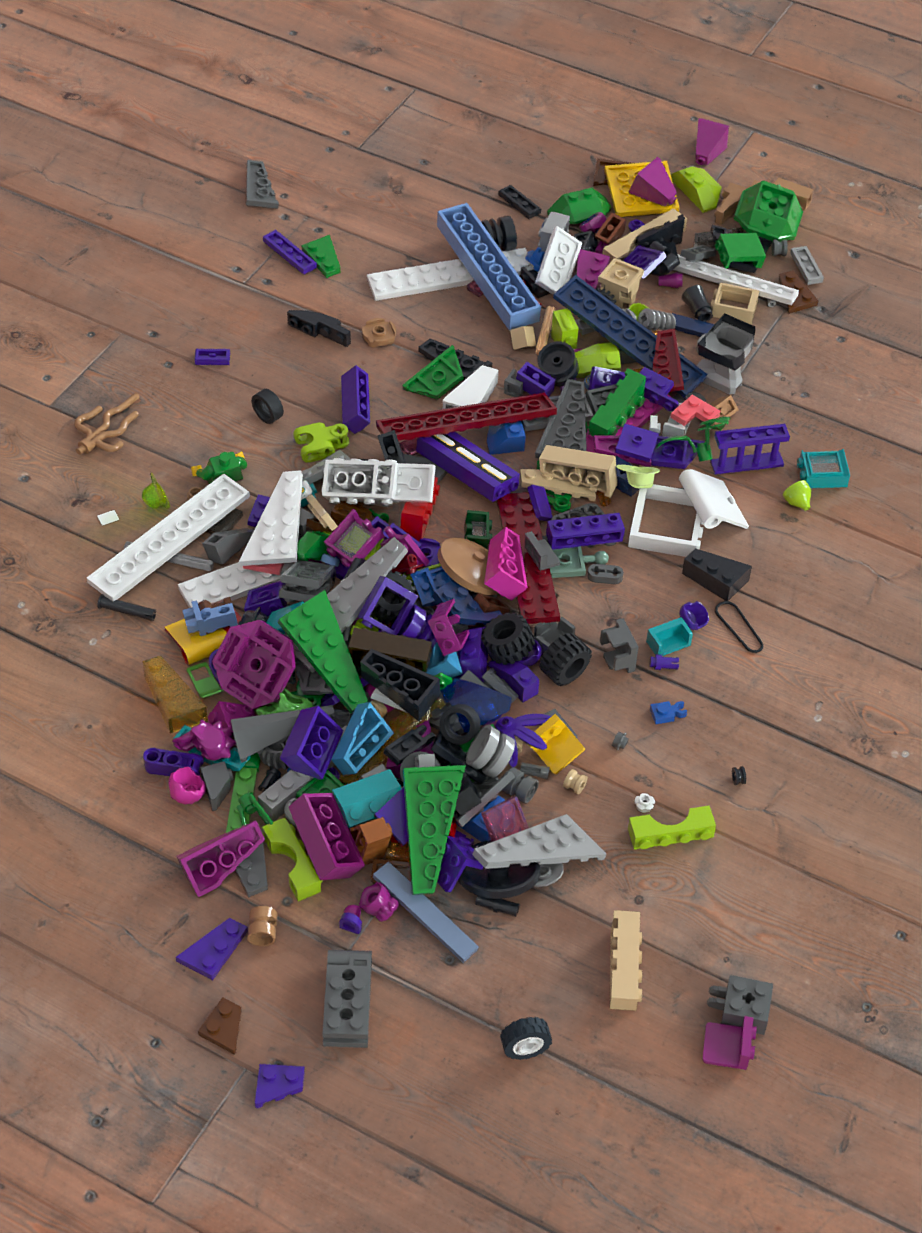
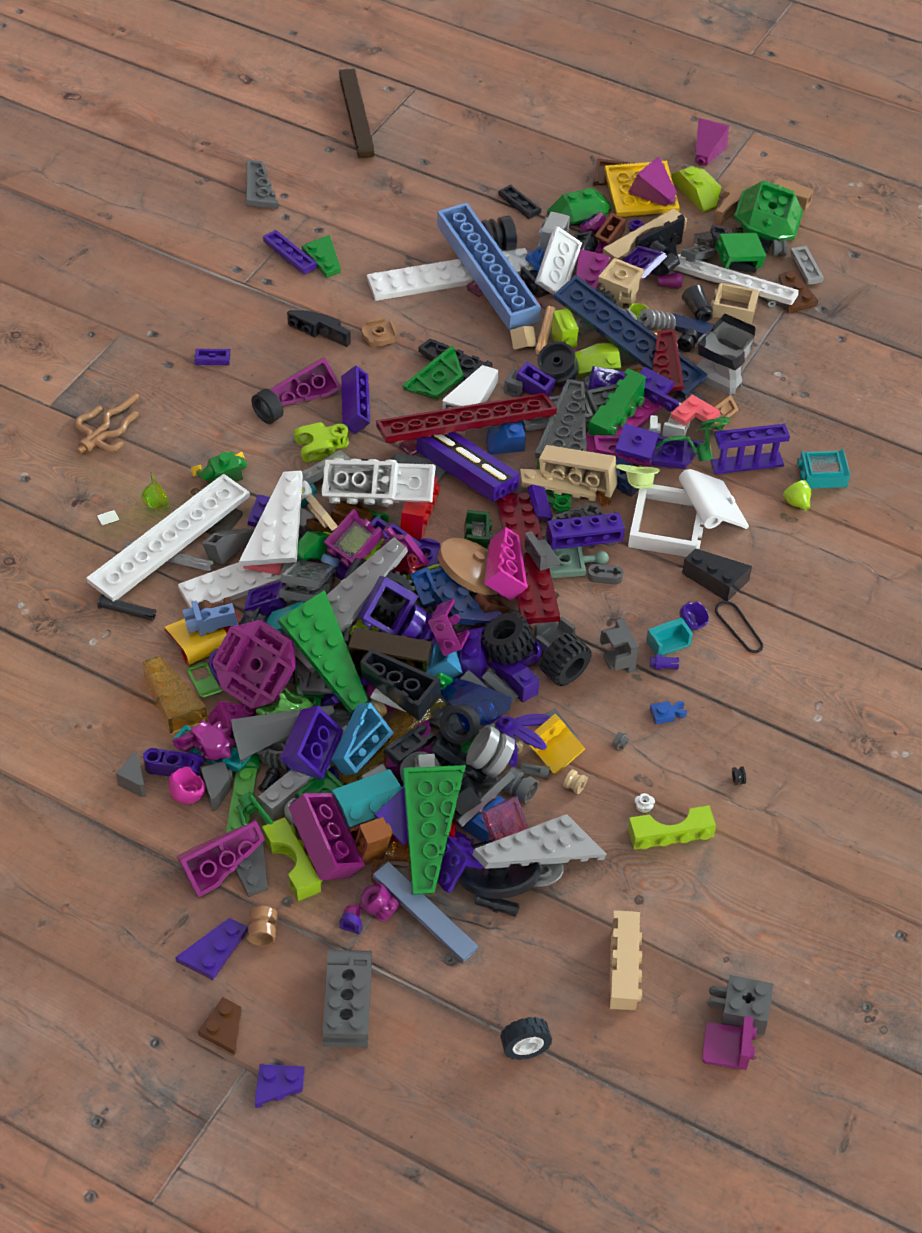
black slope [377,430,407,464] -> none
none -> dark grey slope [116,752,146,797]
none -> magenta wedge [269,358,341,406]
none -> dark brown beam [339,68,374,158]
none -> black wheel [677,328,699,352]

